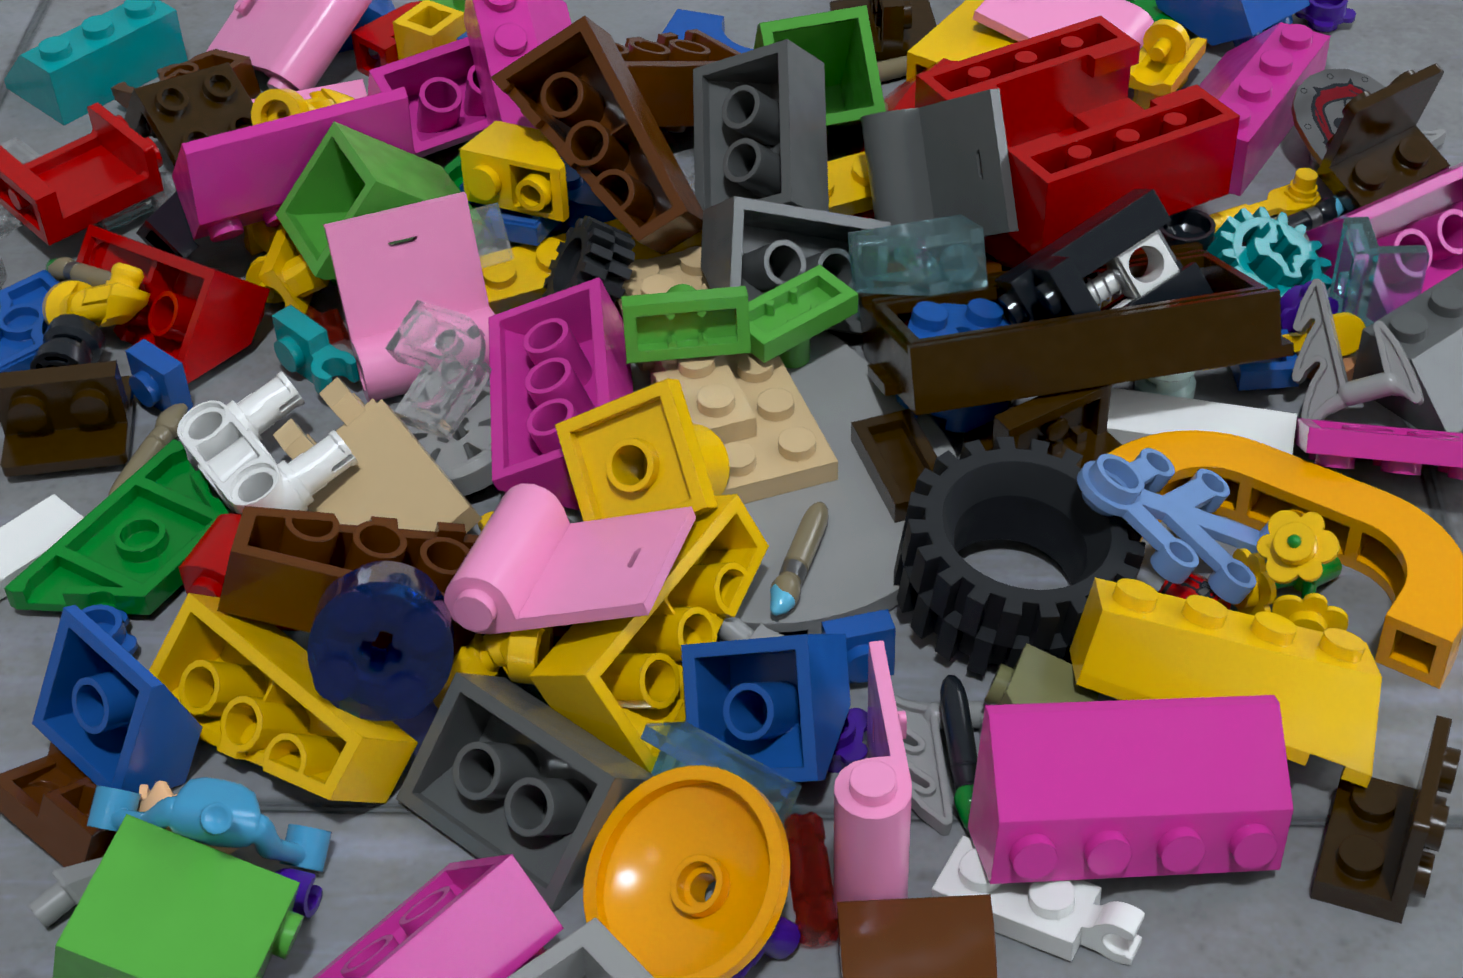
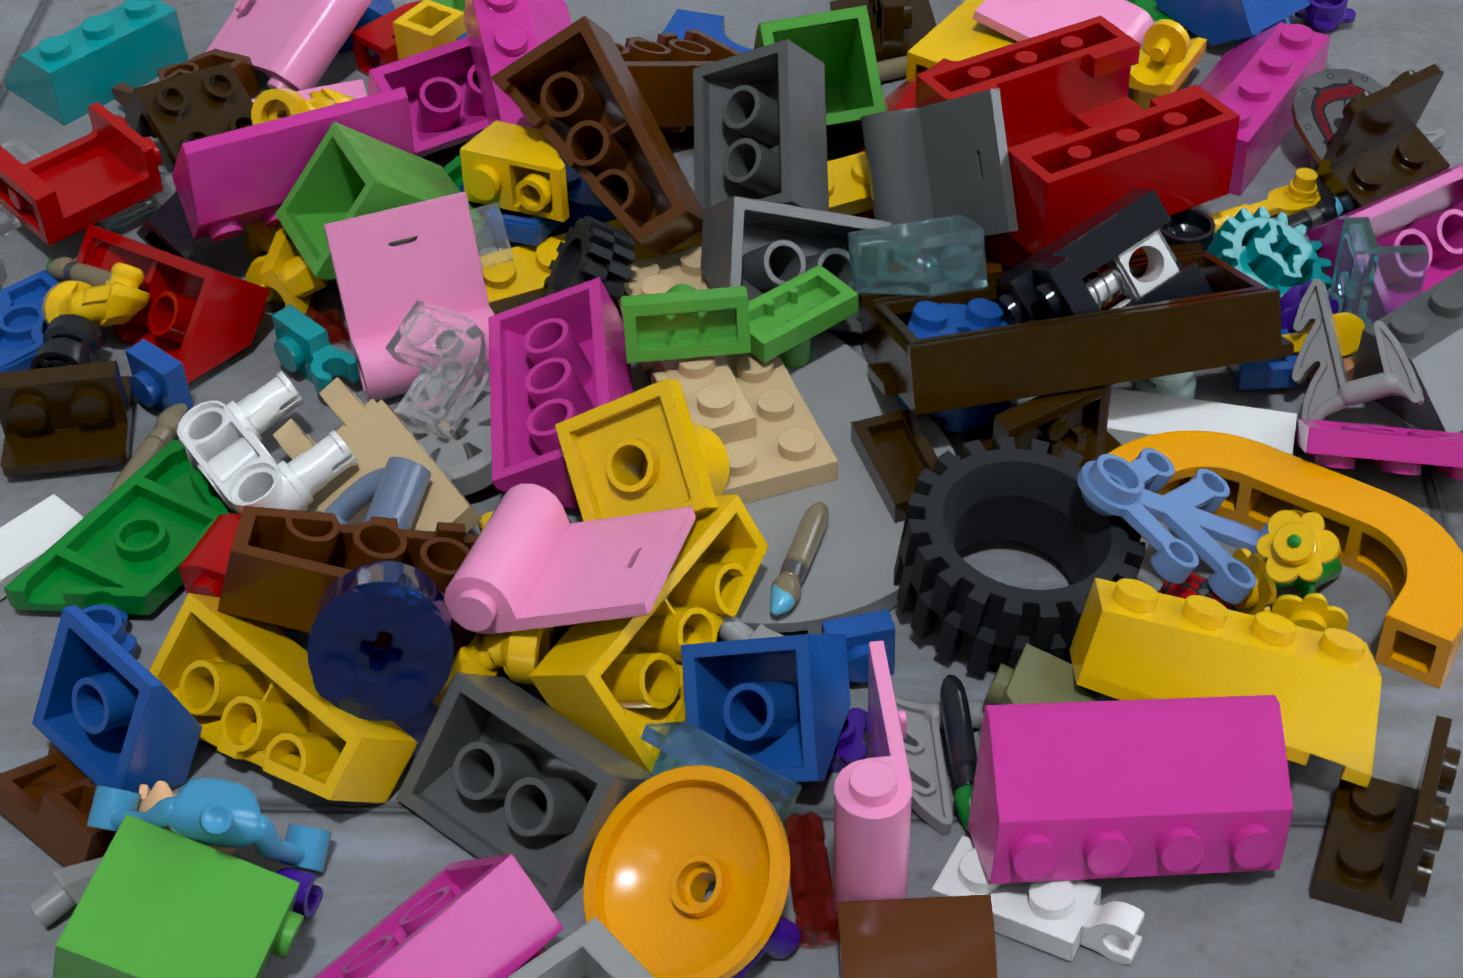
none -> sand blue plant [312,457,431,529]

